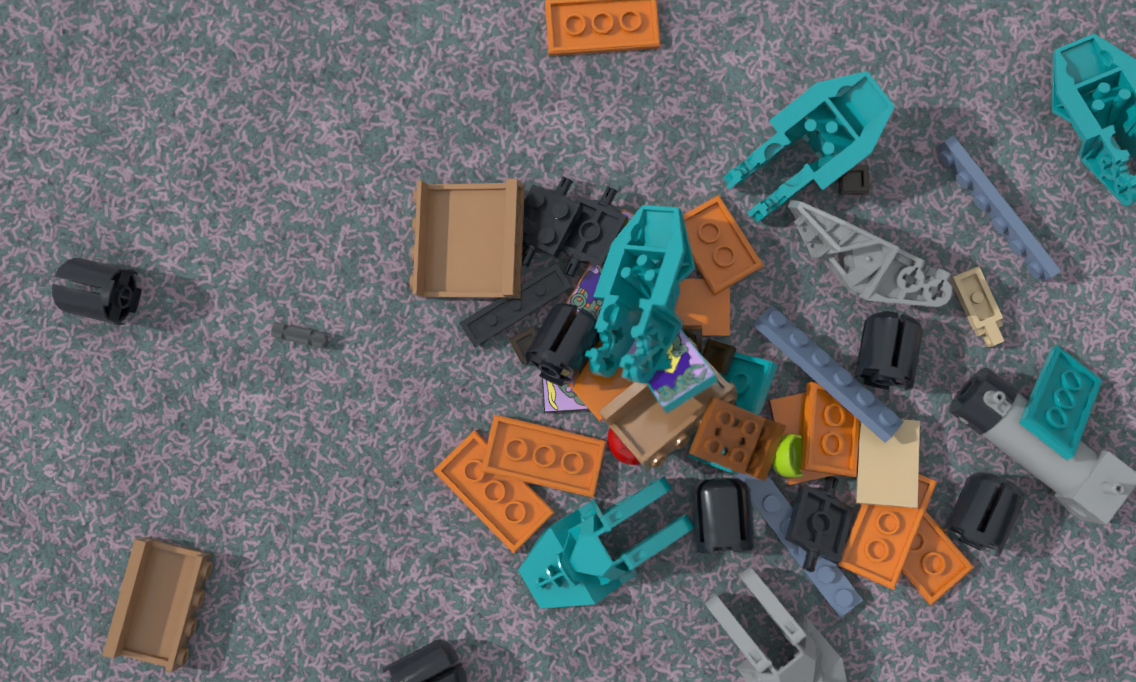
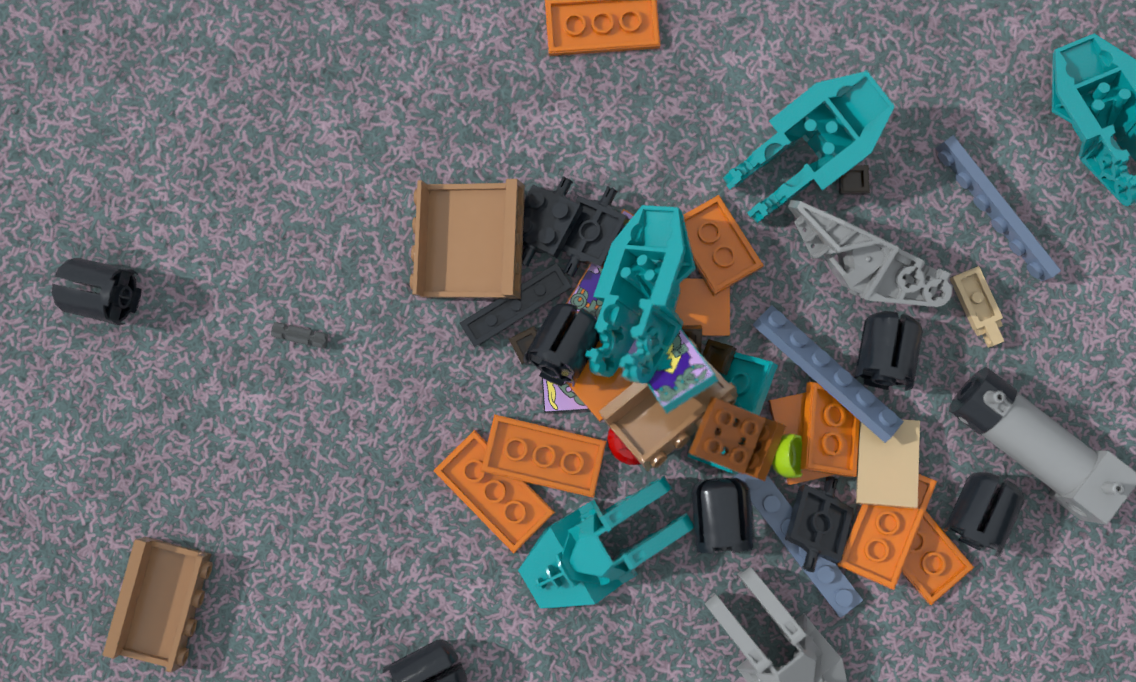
teal tile [1019,345,1103,461] -> none

